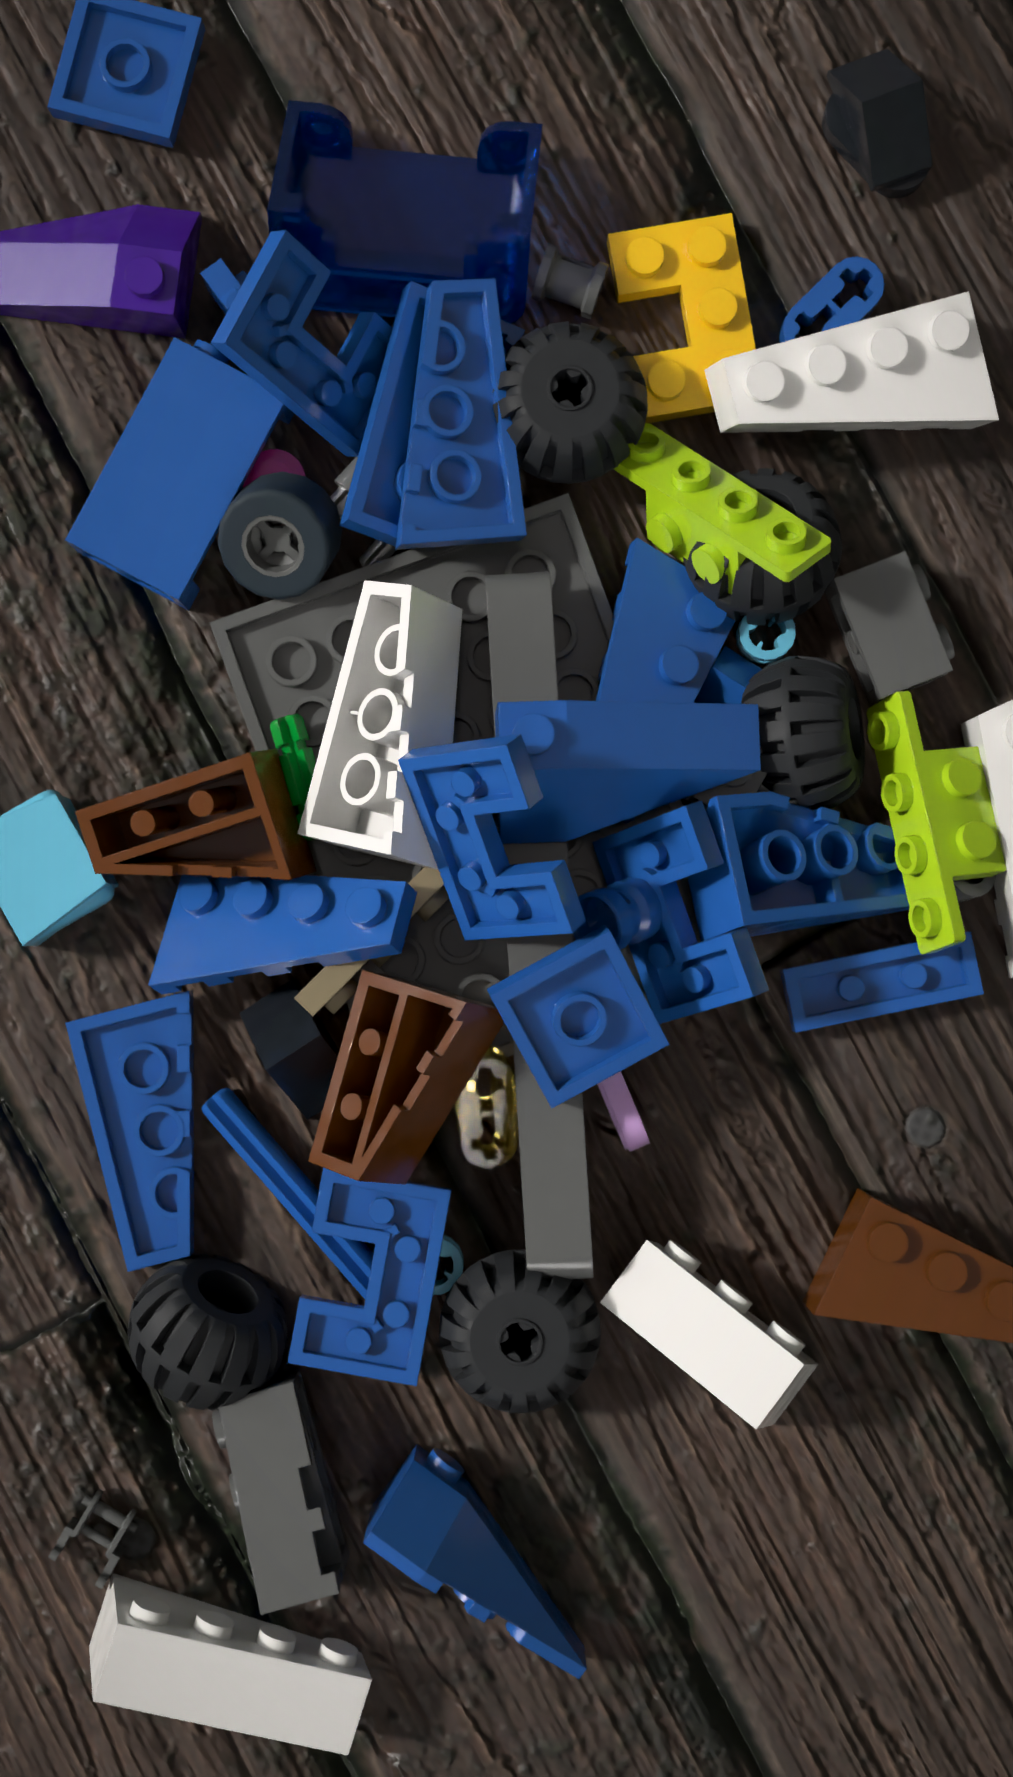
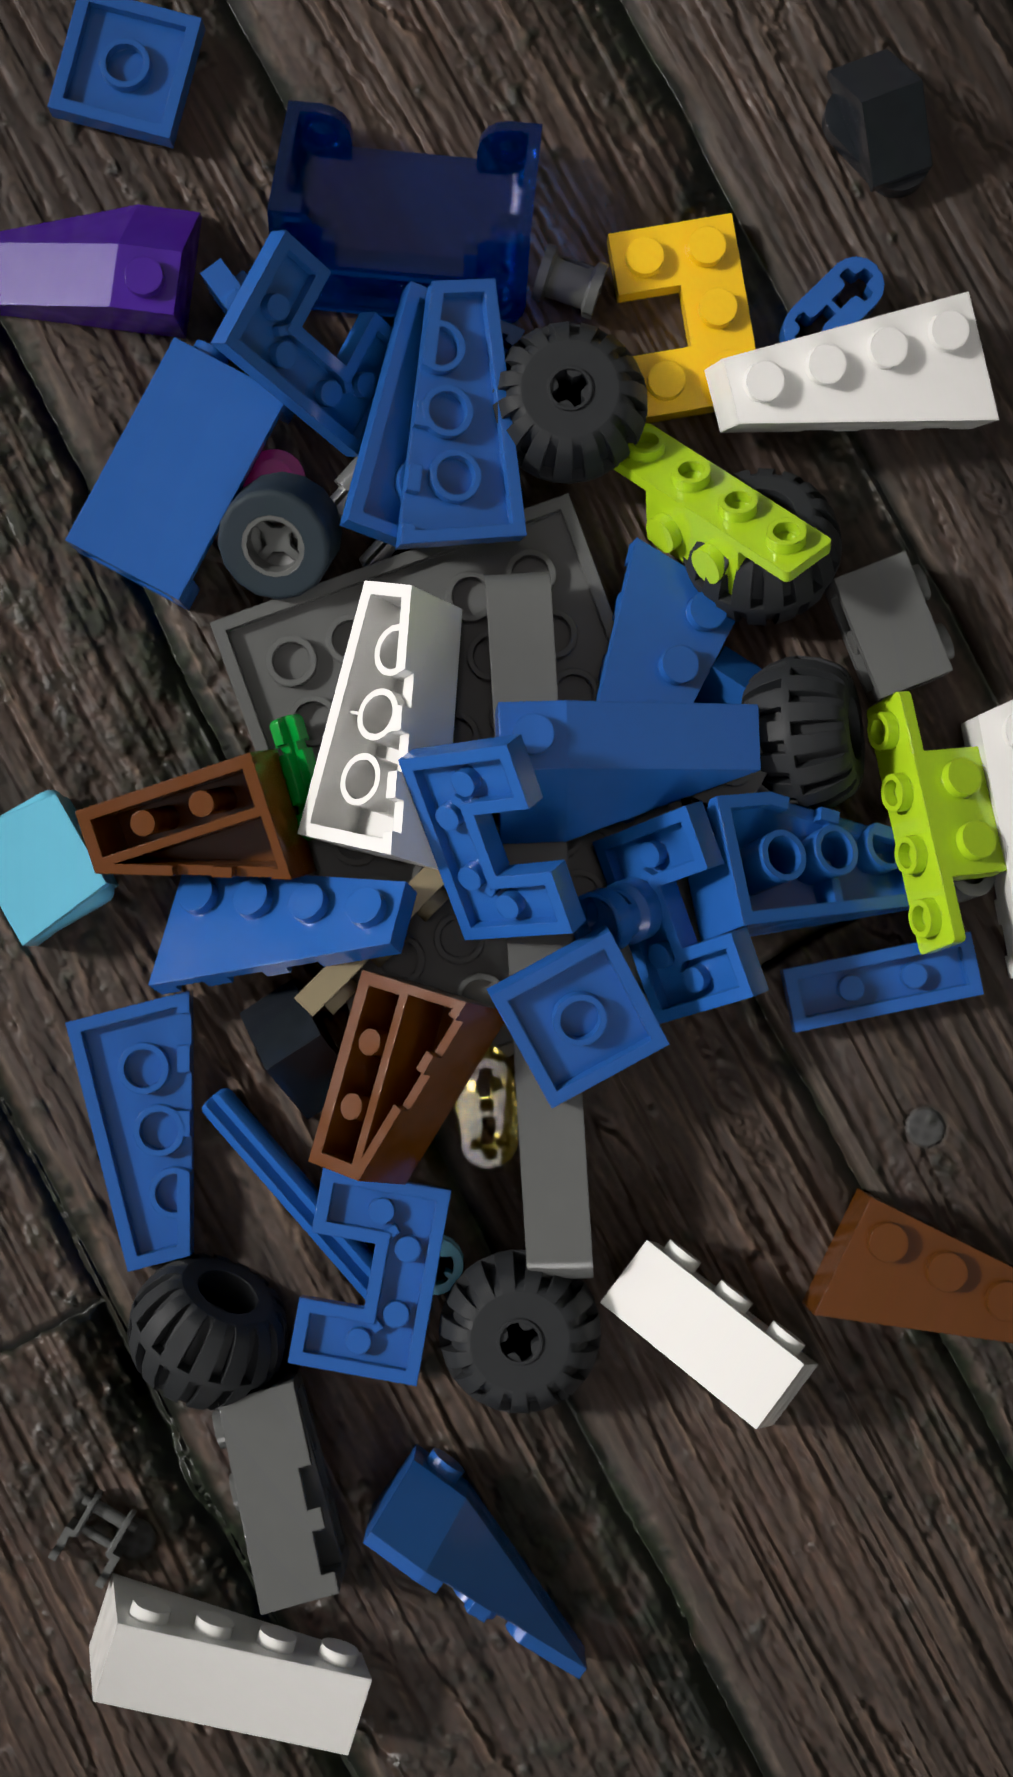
lavender tile [597,1071,650,1152] -> none
medium azure bush [736,615,796,665] -> none

